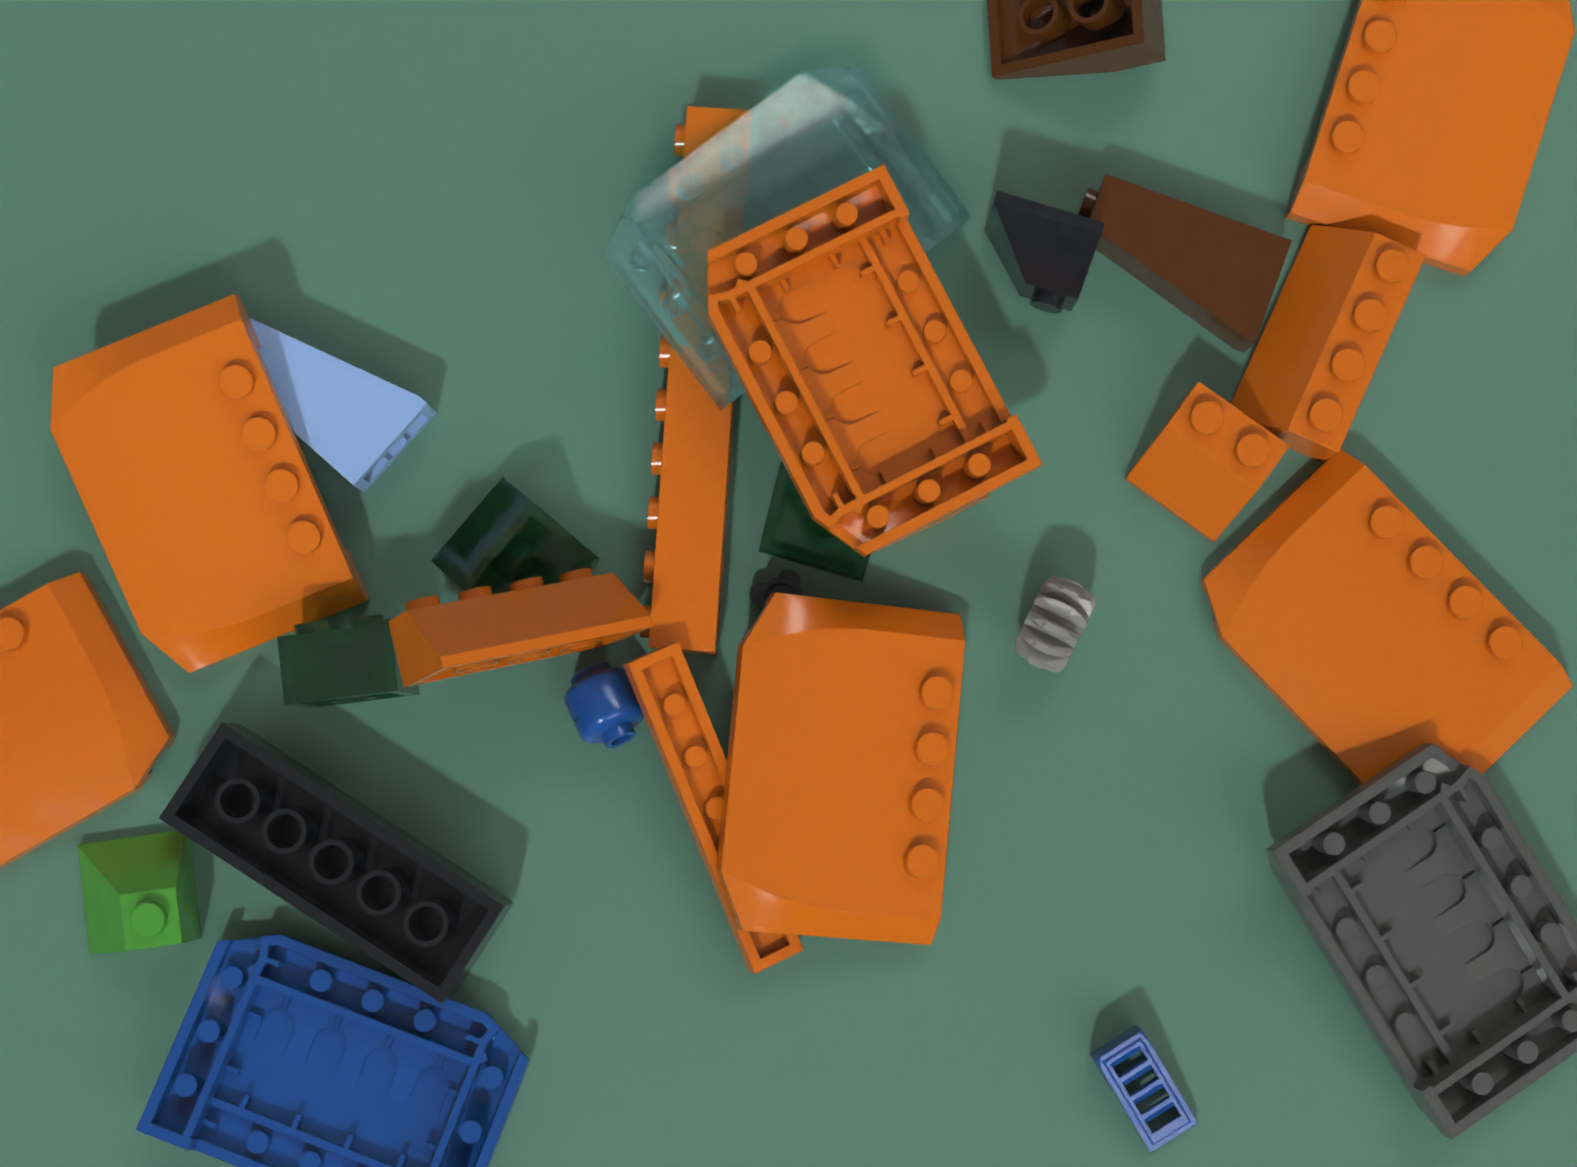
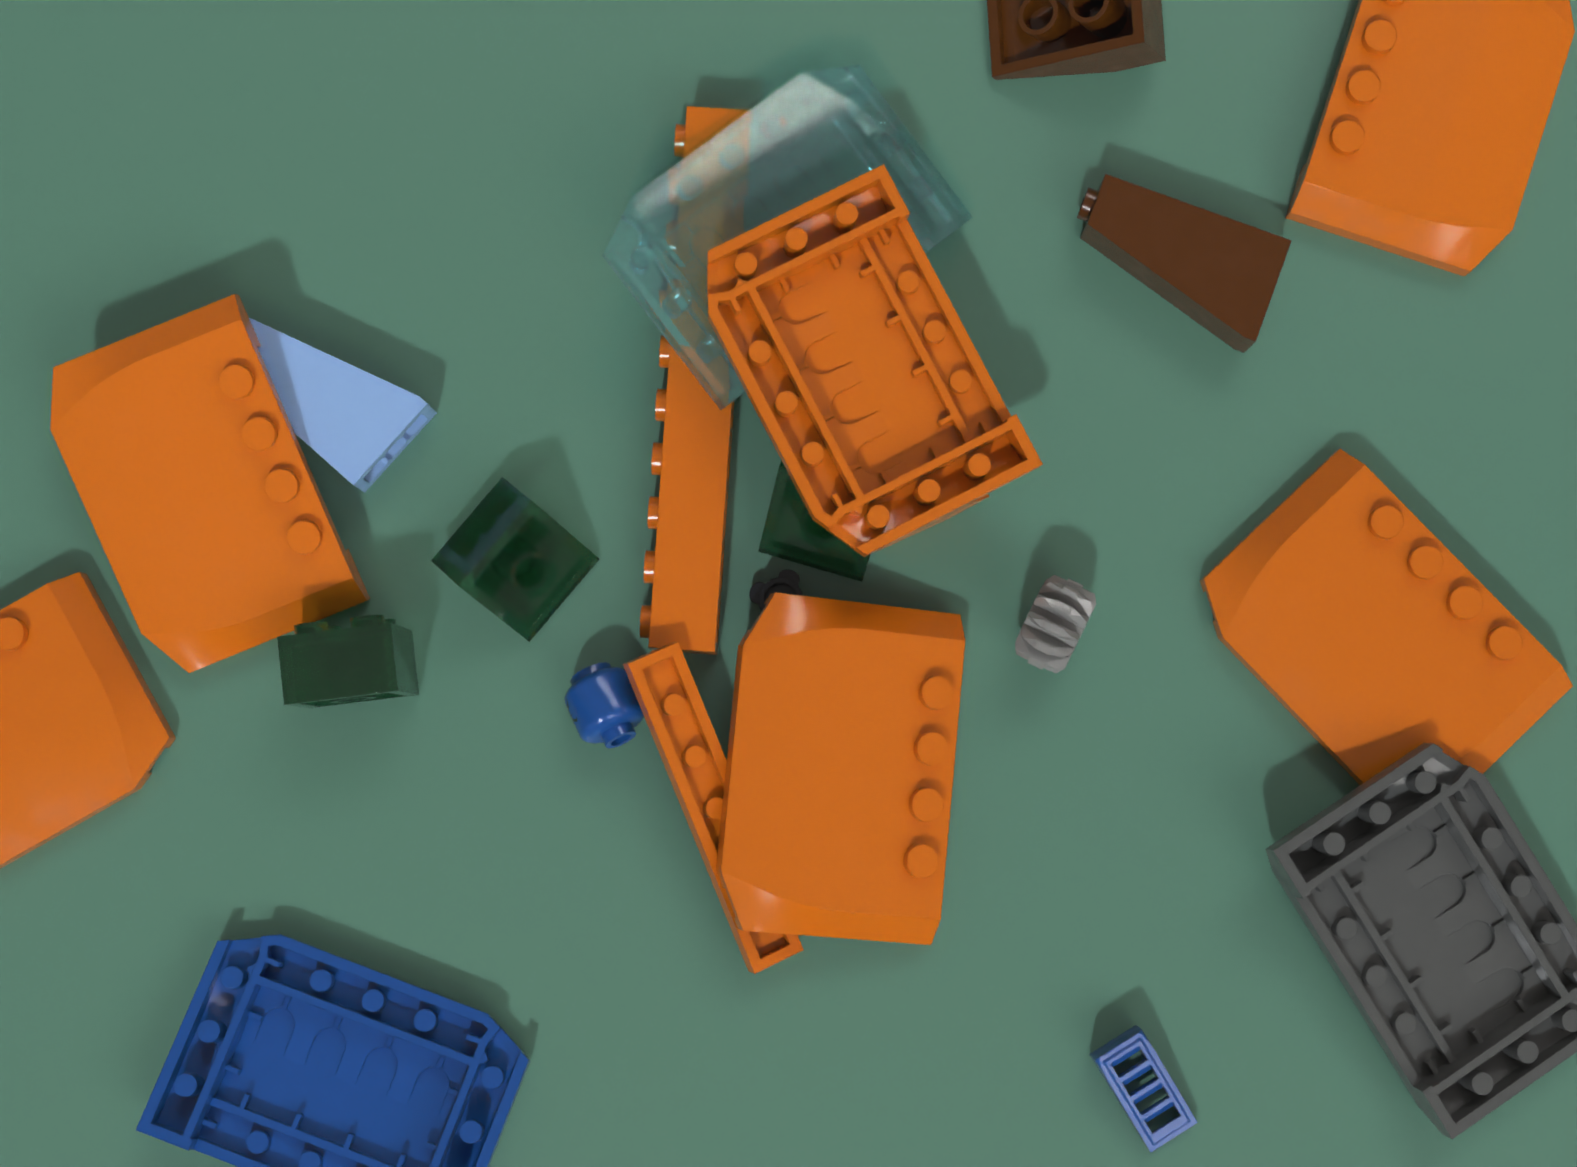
bright green slope [77,830,202,955] -> none
black brick [159,722,514,1003] -> none
orange slope [388,568,653,688] -> none
black slope [984,190,1105,314] -> none
orange slope [1125,381,1289,543] -> none
orange slope [1230,224,1426,463] -> none

